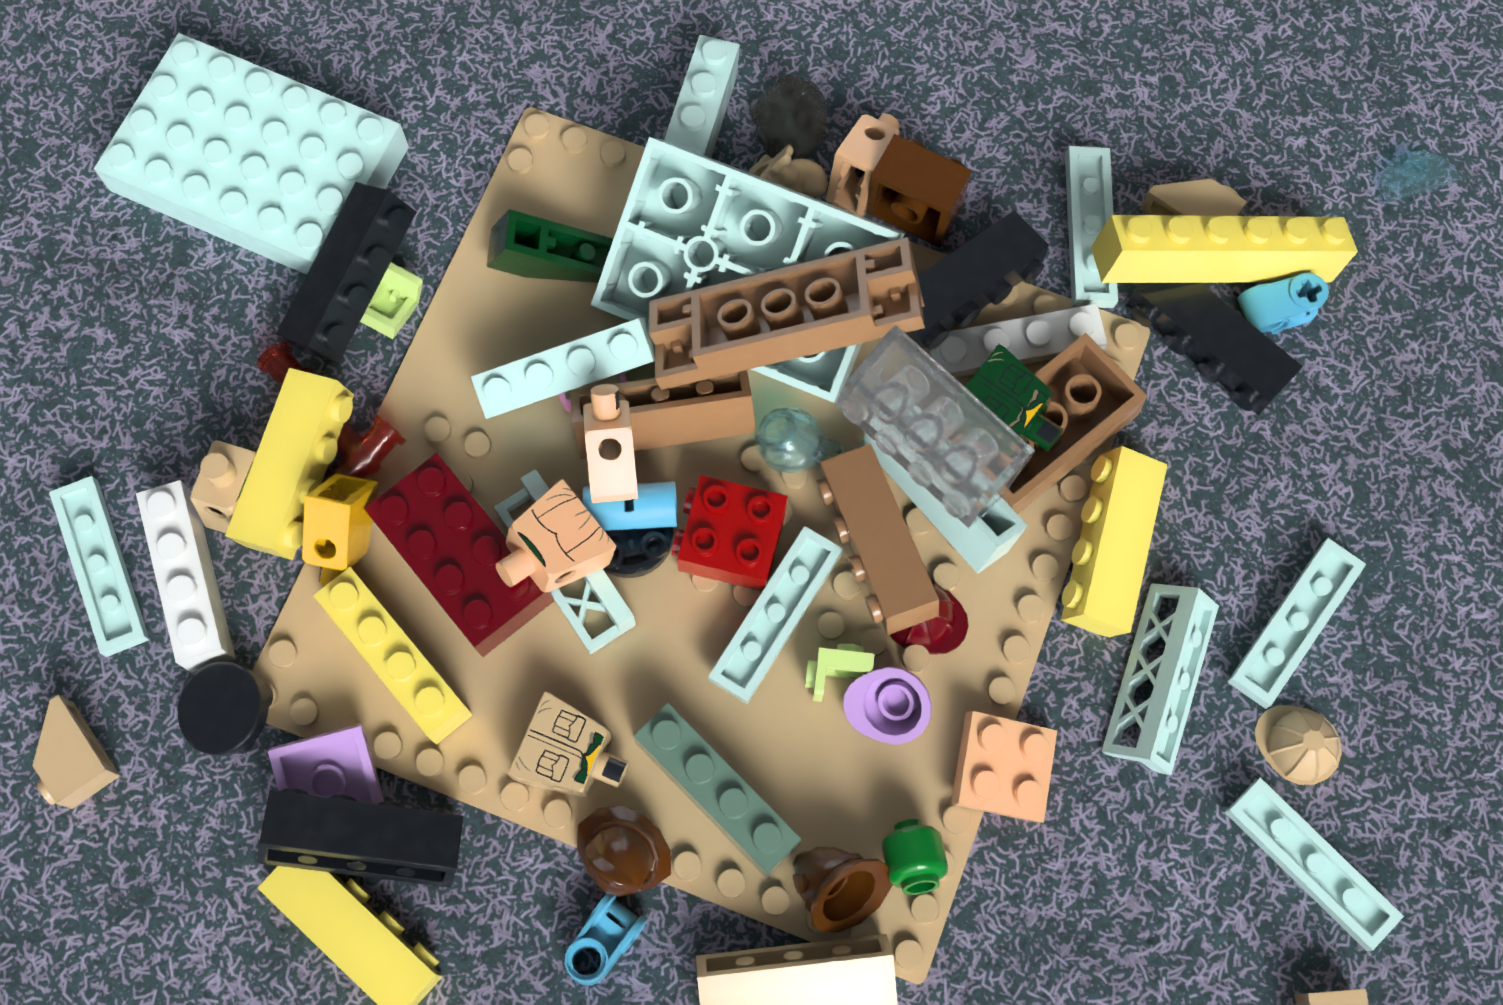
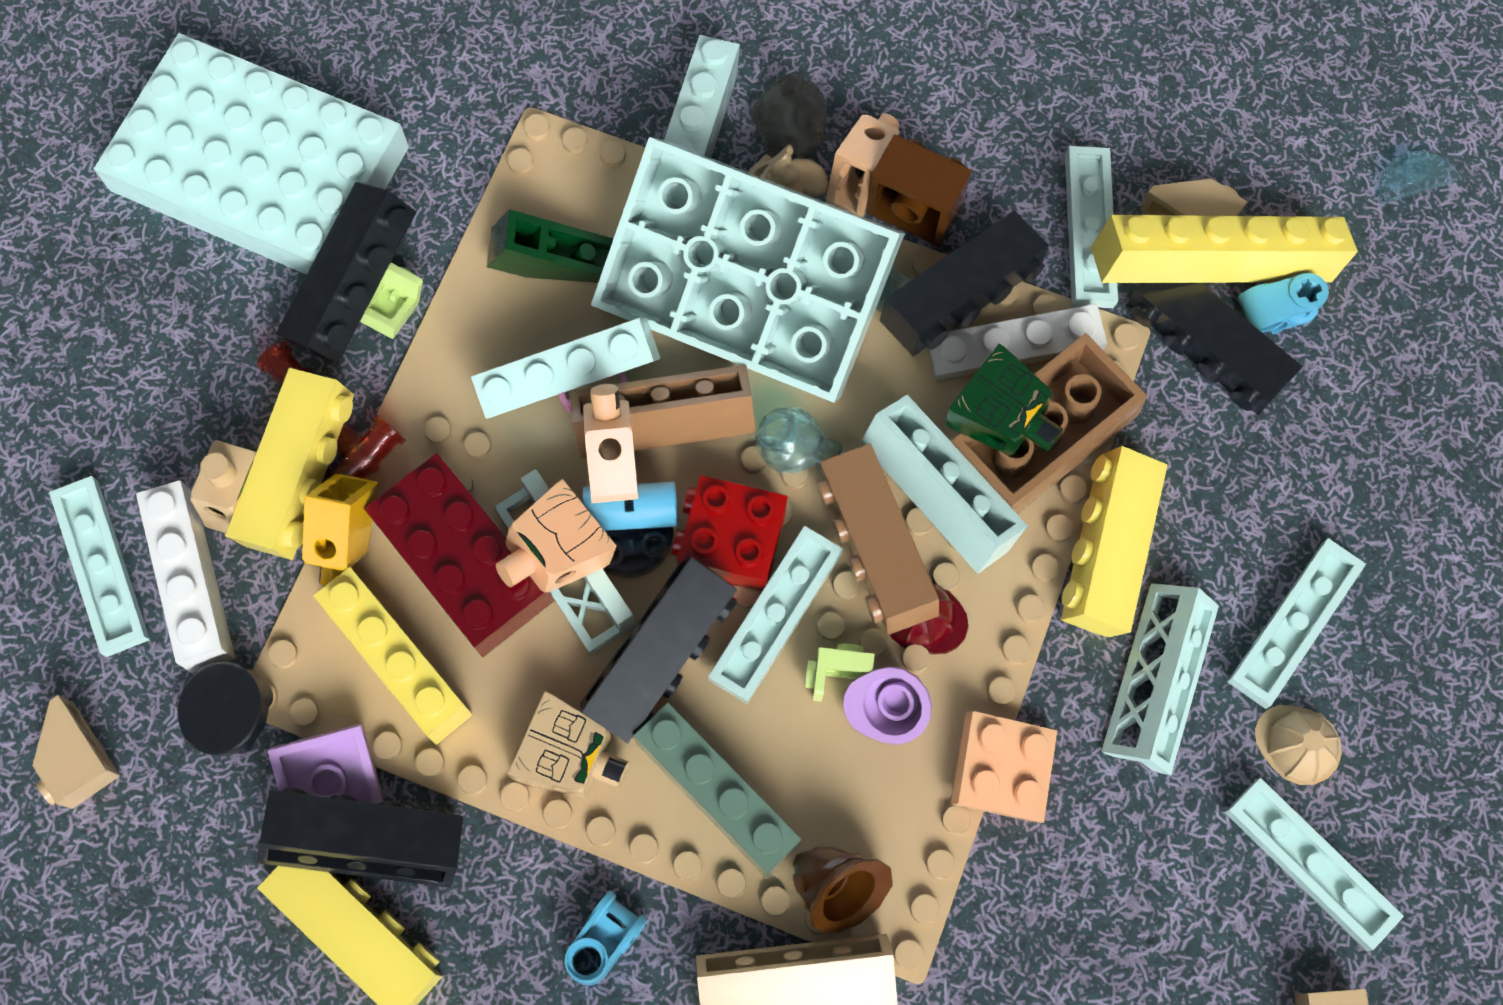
reddish brown piece [577,805,671,897] -> none
medium nougat slope [649,237,925,390] -> none
clear slope [835,325,1035,528] -> none
green head [882,819,948,895] -> none
none -> black brick [580,553,737,744]

